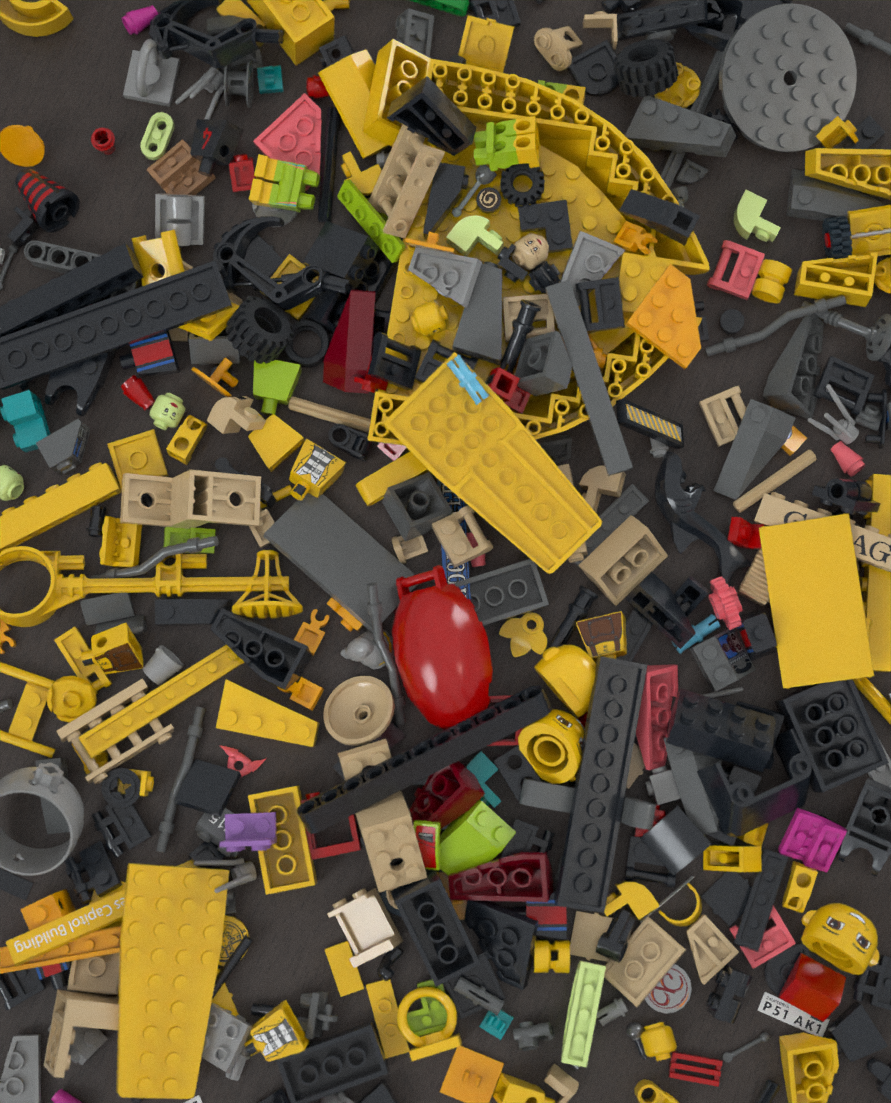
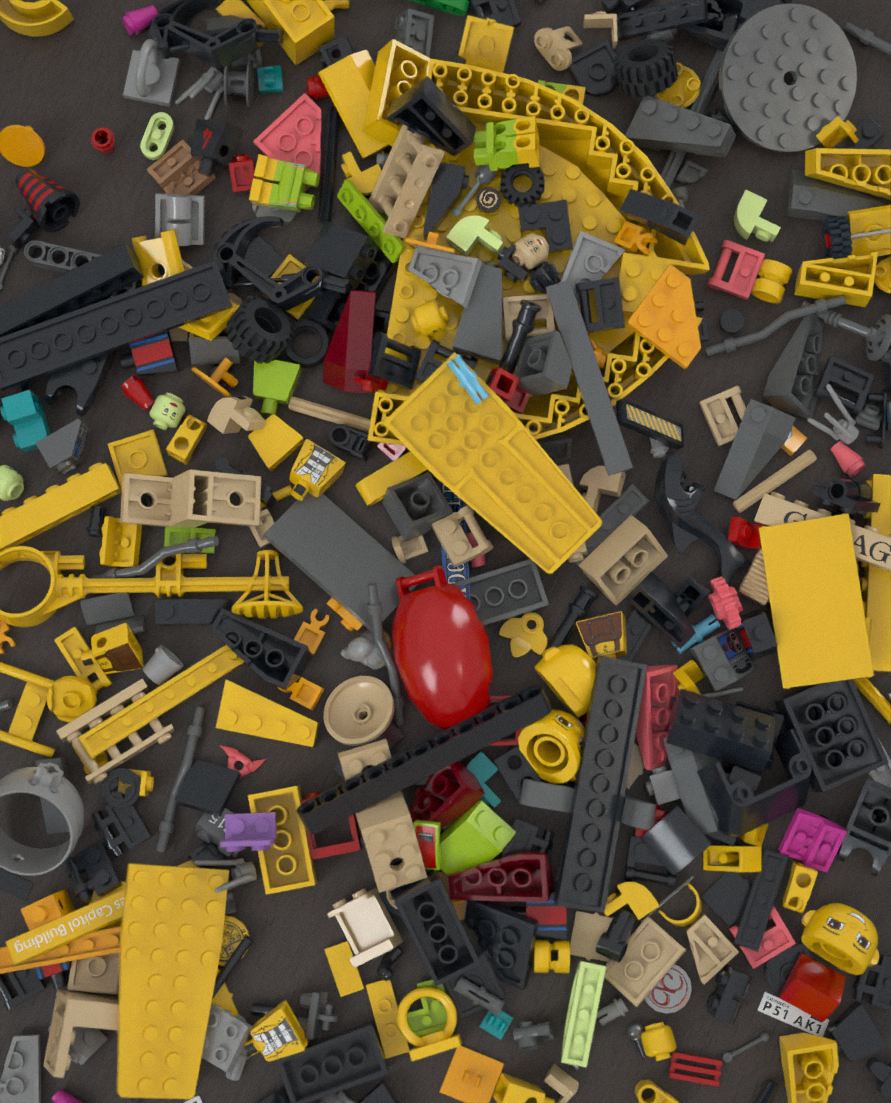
none -> yellow bracket [673,660,704,695]

